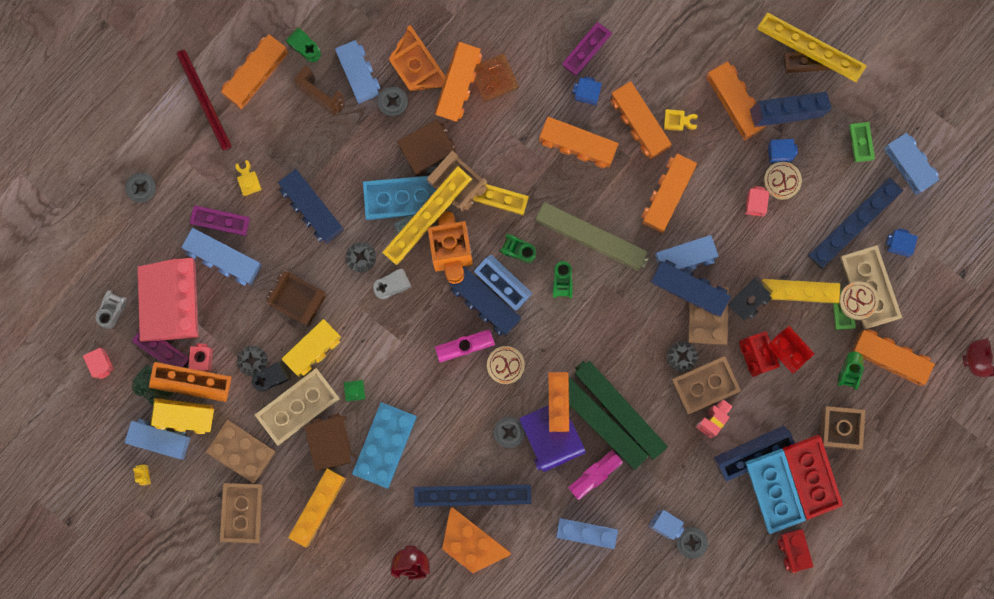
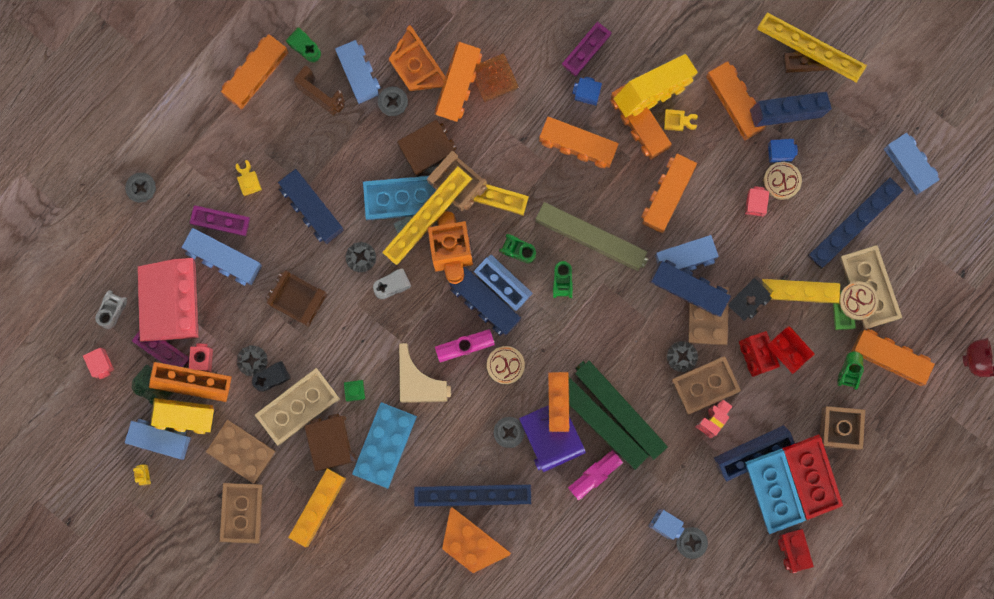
dark red axle [176,49,232,151] -> none
yellow brick [282,319,341,377] -> none
dark red cylinder [390,545,430,580] -> none
medium blue brick [556,518,618,549] -> none
bright green plate [849,122,875,163] -> none
blue brick [885,229,918,257] -> none
none -> tan arch [399,343,451,403]
none -> yellow brick [613,54,698,117]

